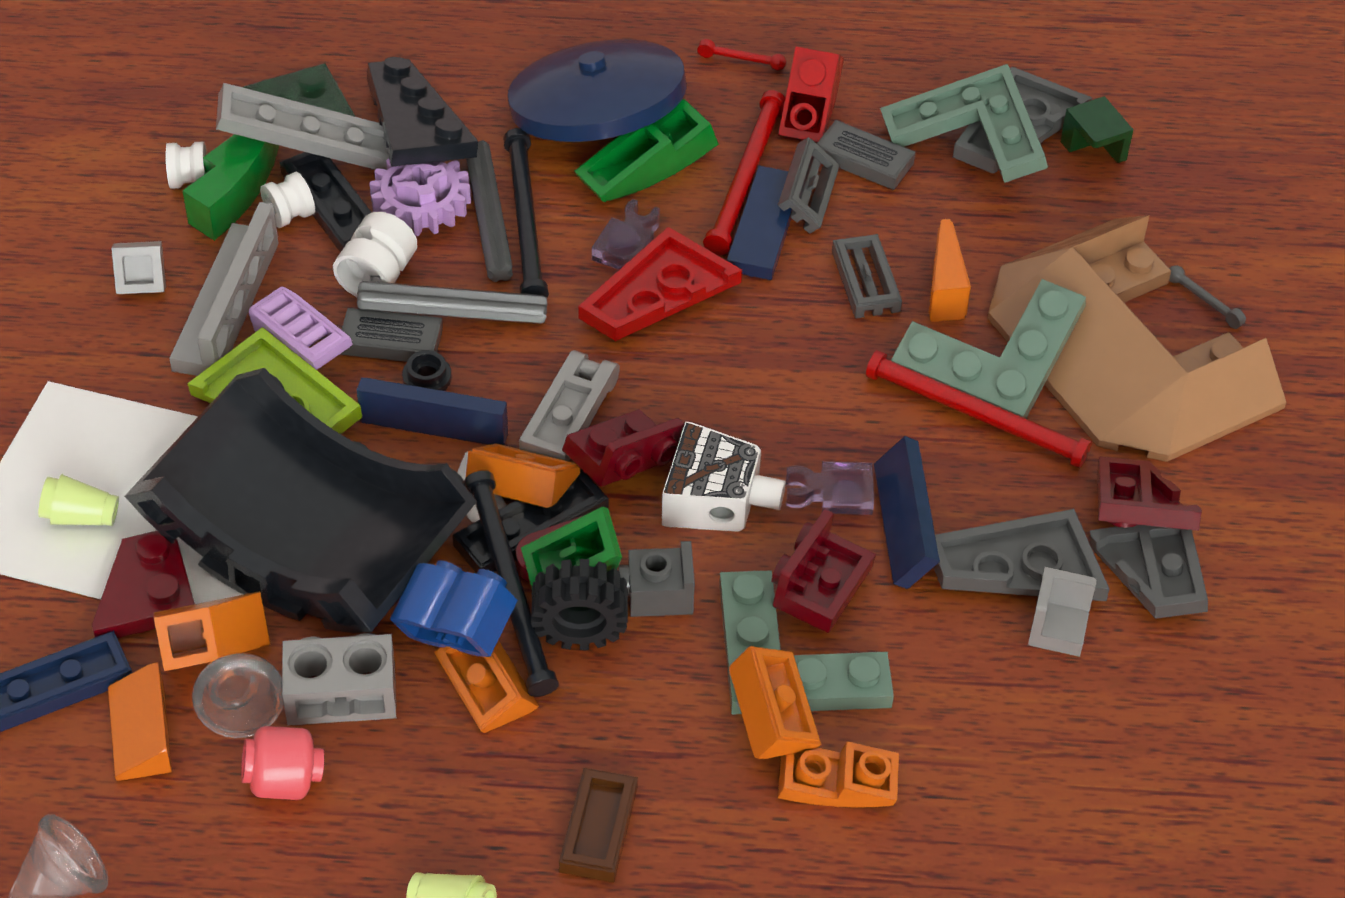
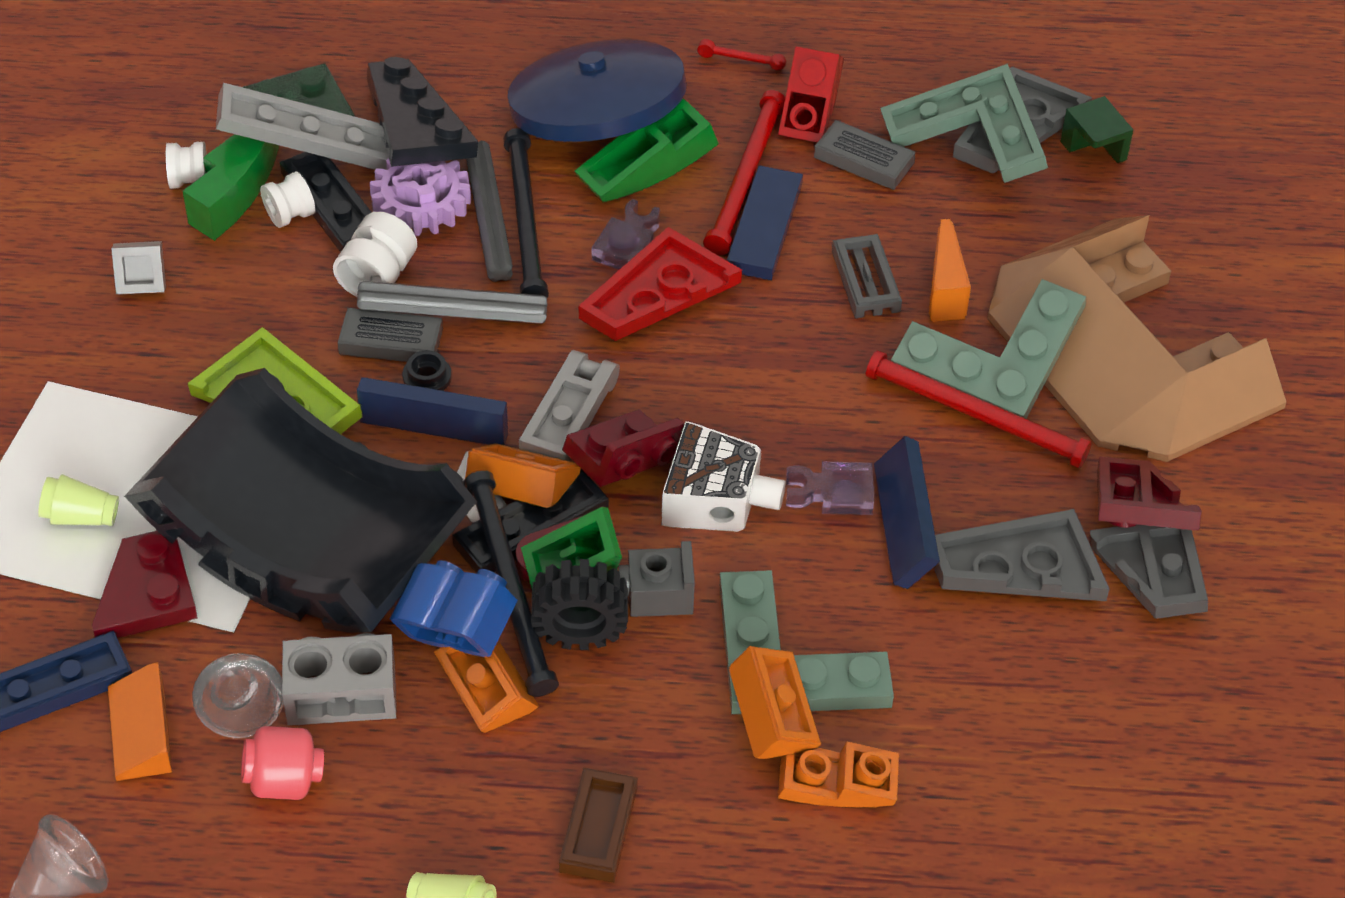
orange slope [153,591,270,671] -> none
light grey fence [169,202,279,376] -> none
lavender slope [249,287,353,370] -> none
dark red bracket [771,509,876,633] -> none
dark grey tile [778,137,840,234] -> none
light grey panel [1028,567,1097,657] -> none
dark grey hinge [1169,265,1246,329] -> none

